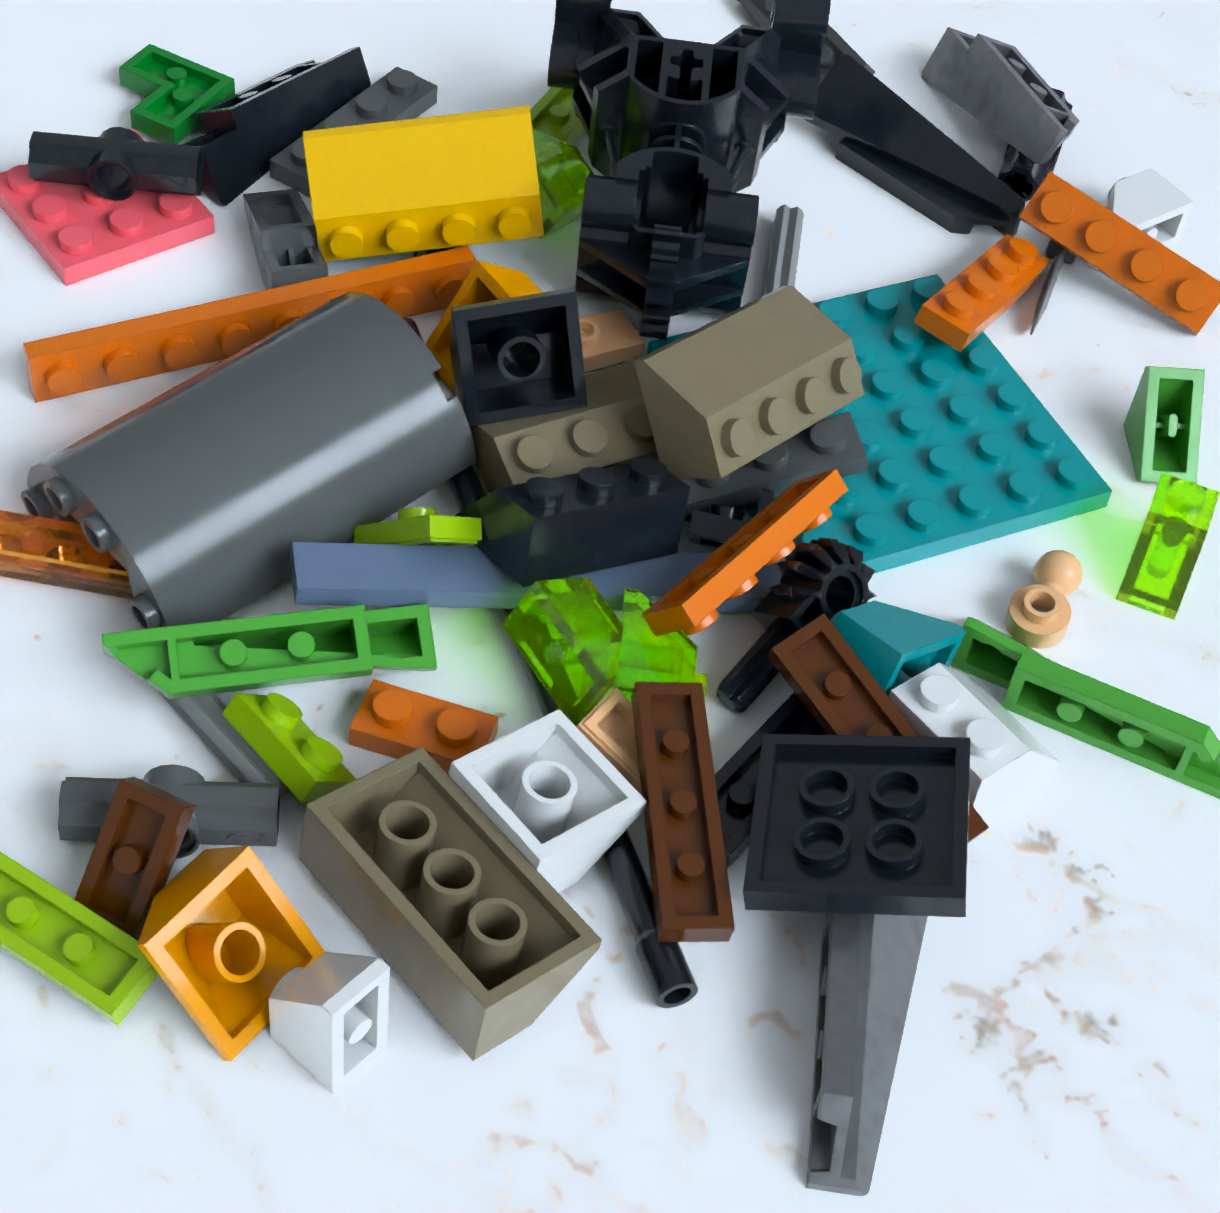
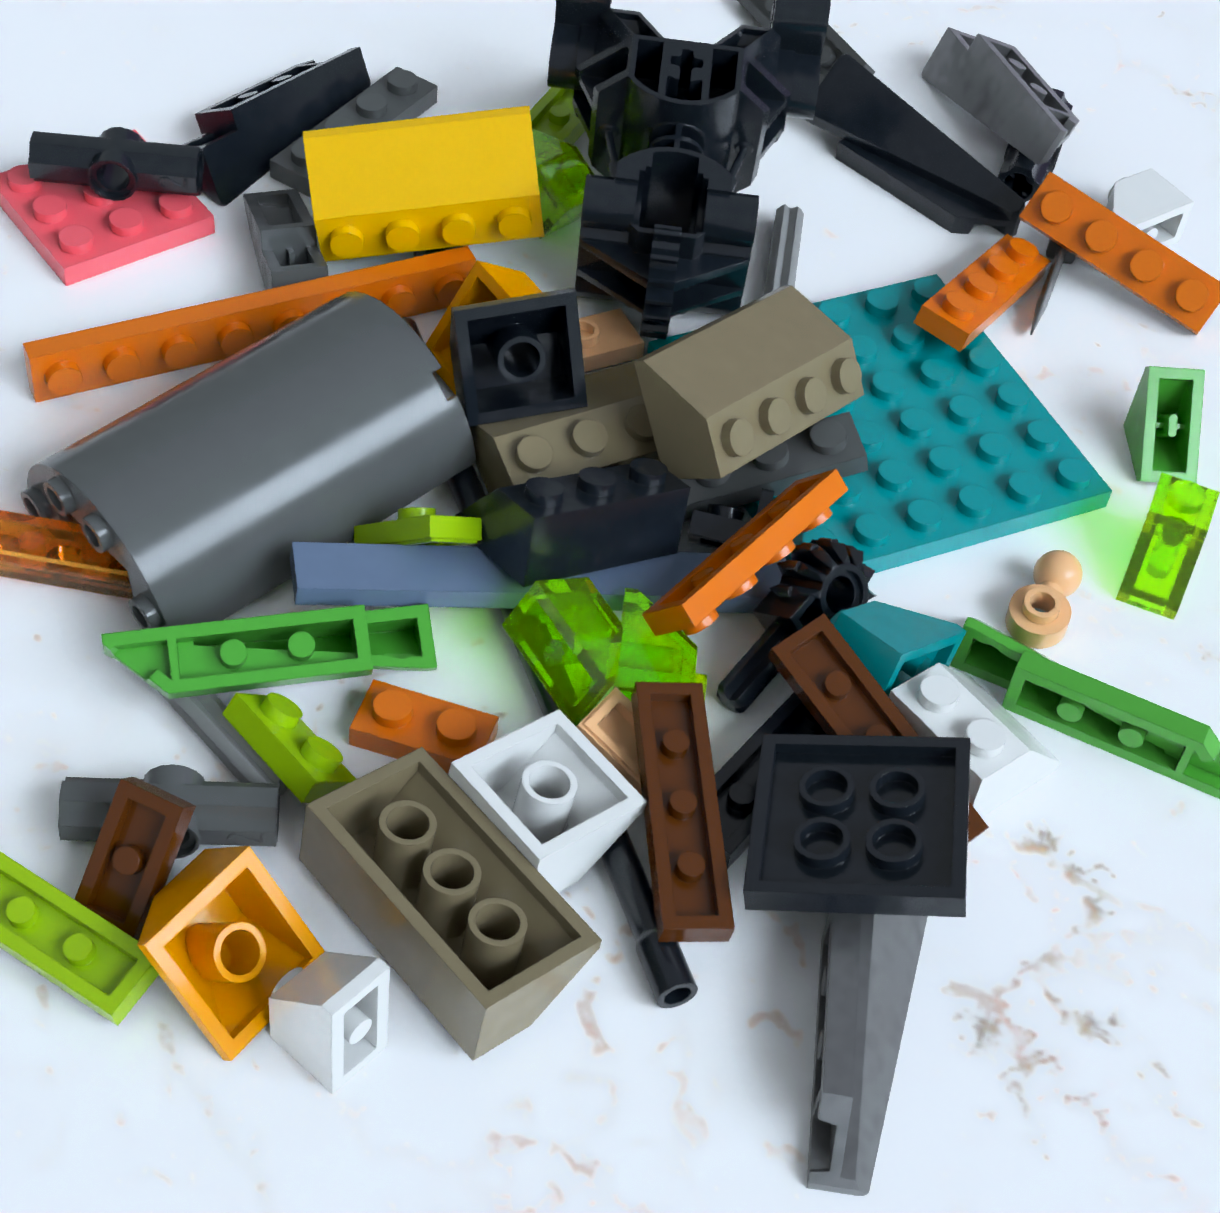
green plate [119,44,235,144] -> none

